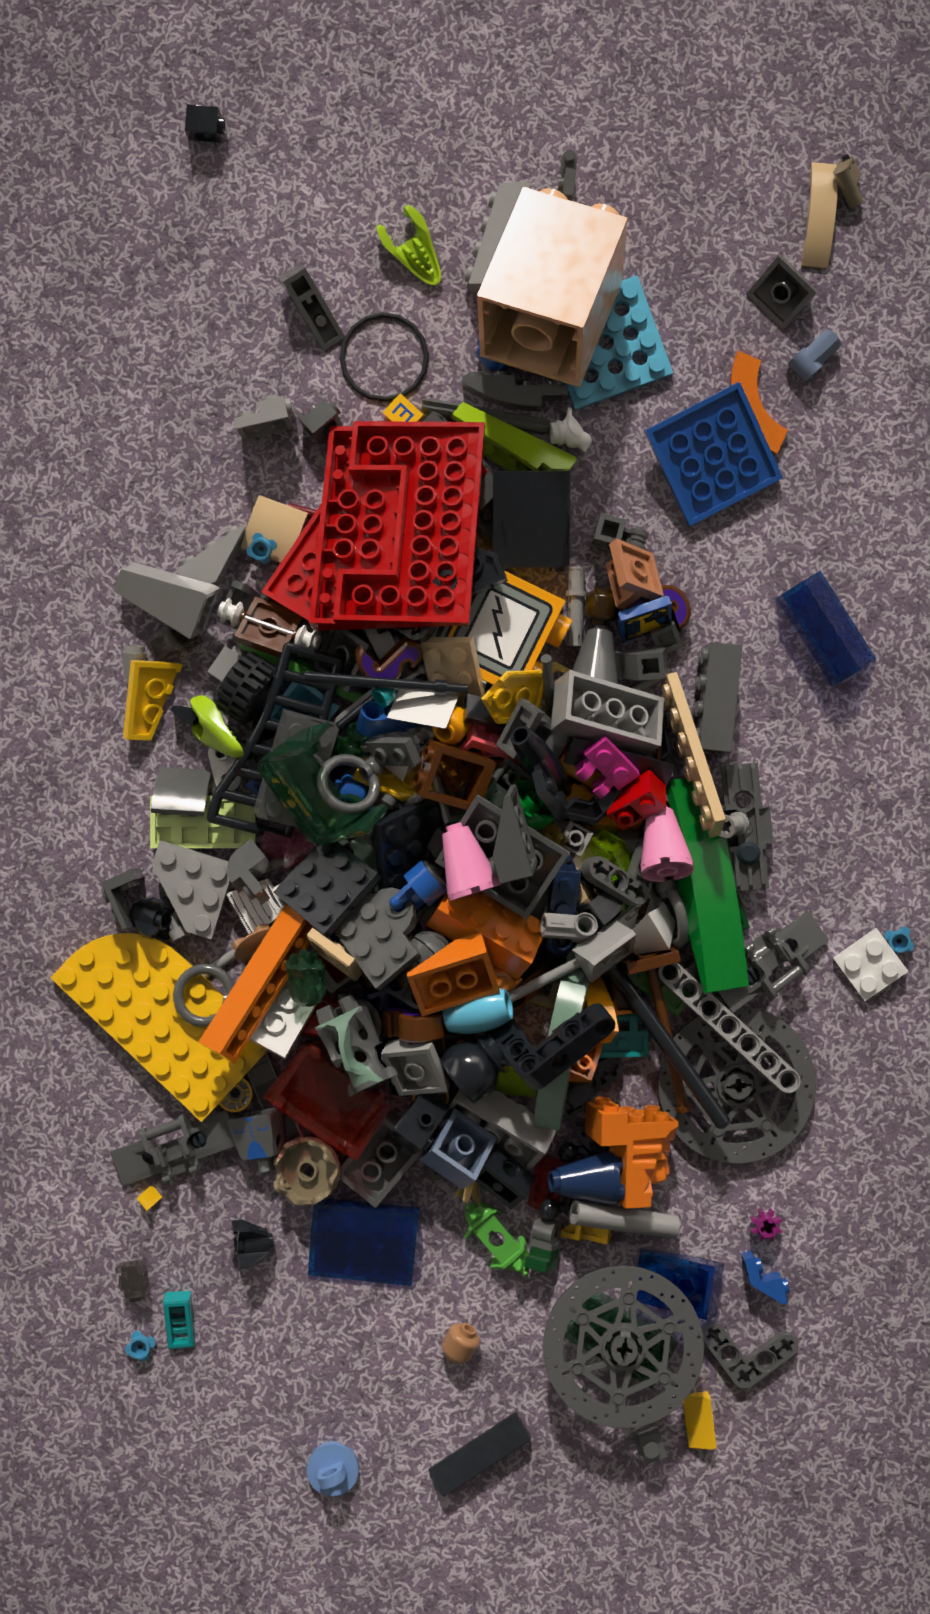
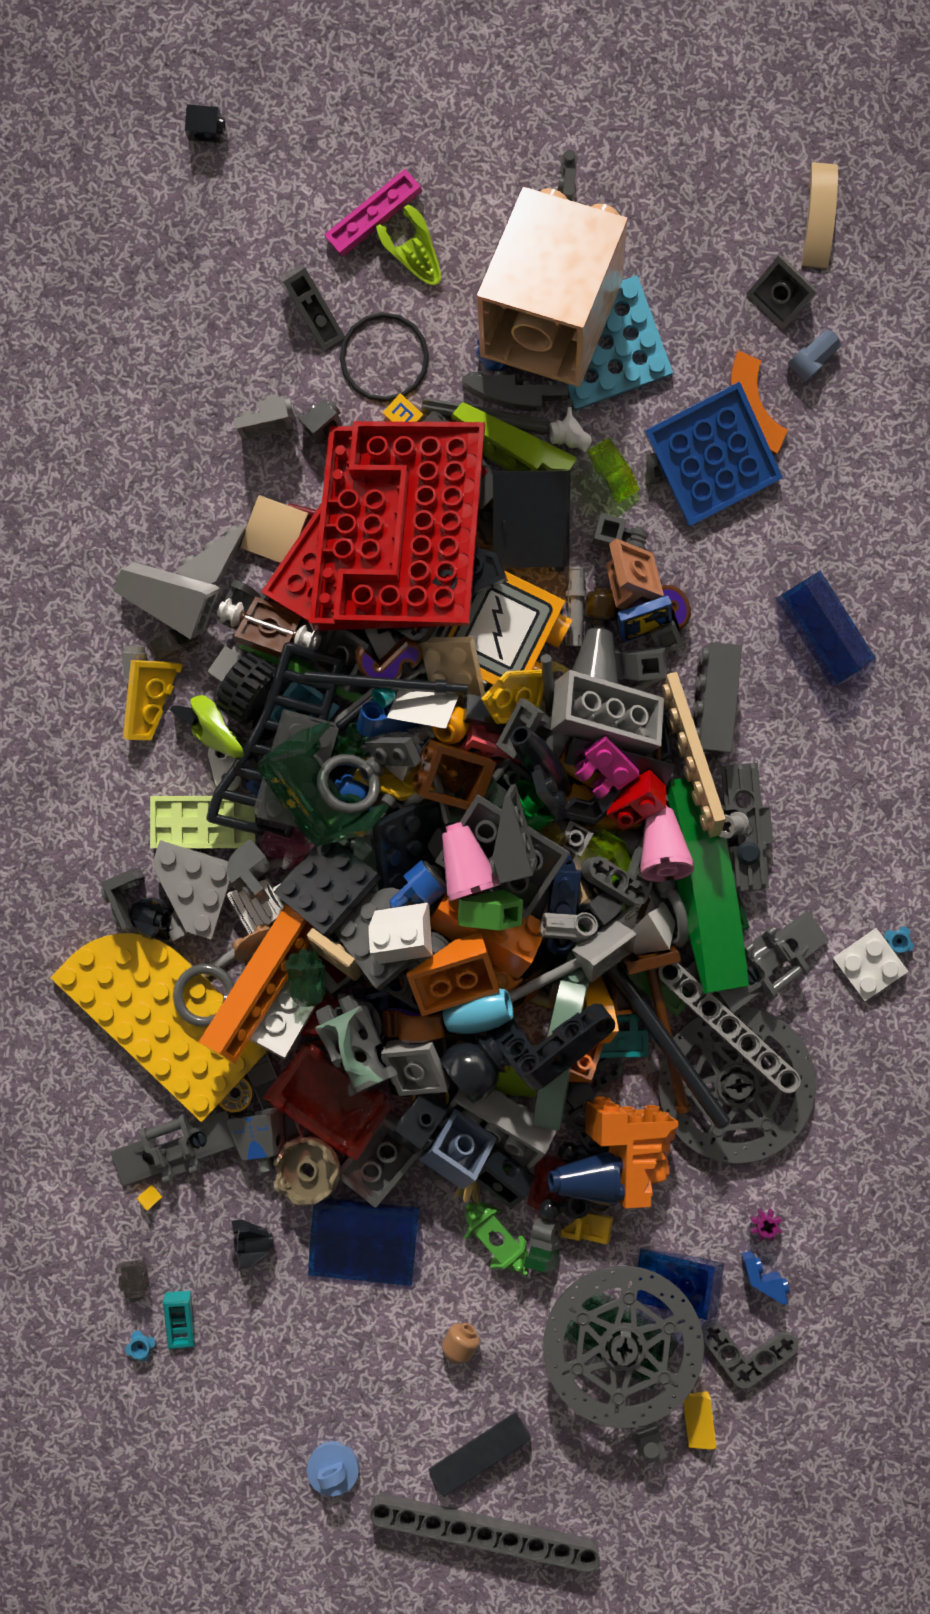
dark grey slope [151,767,212,817] -> none
dark azure plate [247,533,277,564] -> none
light grey slope [465,181,531,294] -> none
light grey piece [569,1200,680,1239] -> none
dark tan piece [833,154,863,208] -> none
none -> dark pink plate [324,169,423,257]
none -> white slope [369,903,433,964]
none -> dark grey beam [370,1494,600,1572]
none -> bright green slope [458,889,523,930]
none -> clear neon green slope [587,437,640,504]
none -> dark grey tile [646,453,660,484]

